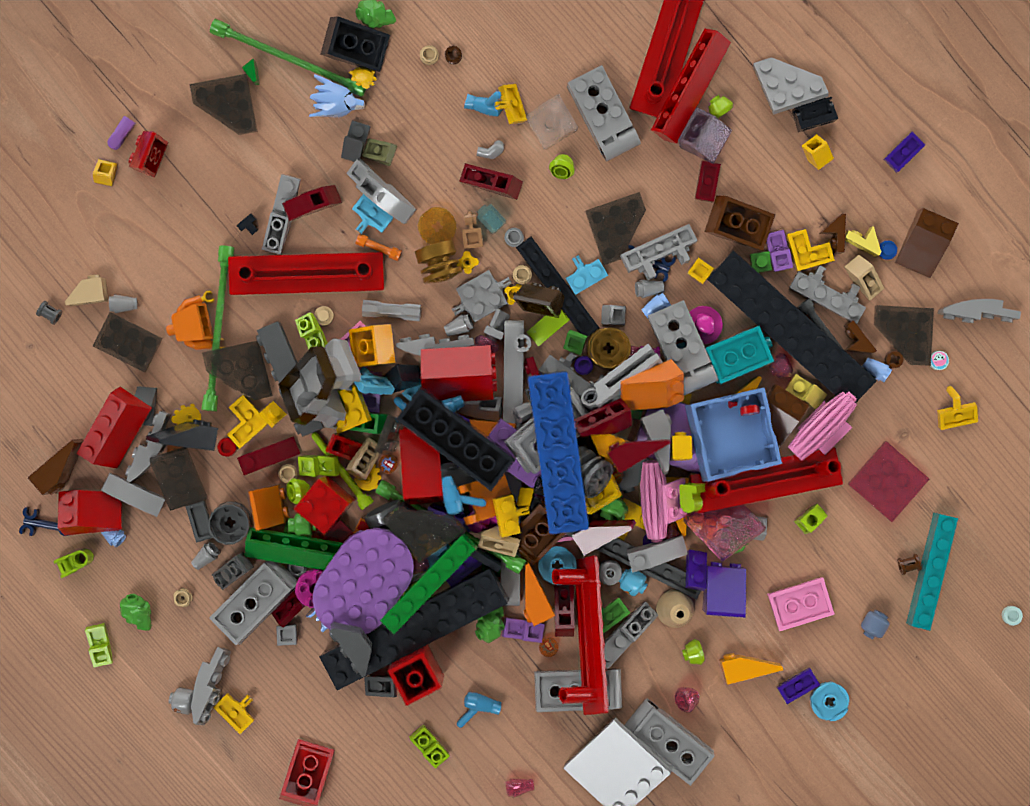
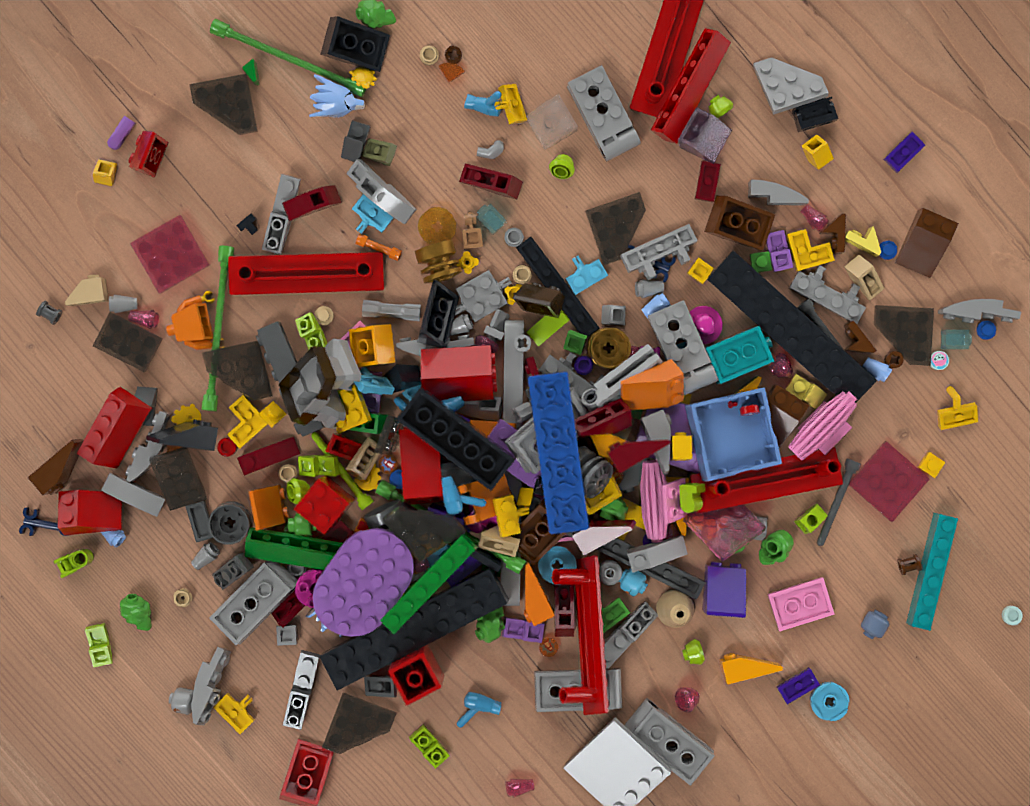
dark grey slope [329,622,372,678] -> none
dark purple plate [686,550,707,591] -> none
none -> clear pink cone [128,310,159,329]
none -> clear pink plate [130,215,210,294]
none -> slope [283,650,320,730]
none -> clear smoke plate [322,692,397,754]
none -> blue plate [390,470,403,489]
none -> black slope [417,280,459,348]
none -> clear orange tile [438,63,465,83]
none -> light grey slope [748,180,809,205]
none -> bright green head [759,530,794,565]
none -> clear pink cone [800,204,829,232]
none -> dark grey piece [817,458,861,546]
none -> yellow plate [917,452,946,478]
none -> clear light blue brick [941,330,972,350]
none -> blue plate [976,320,996,340]

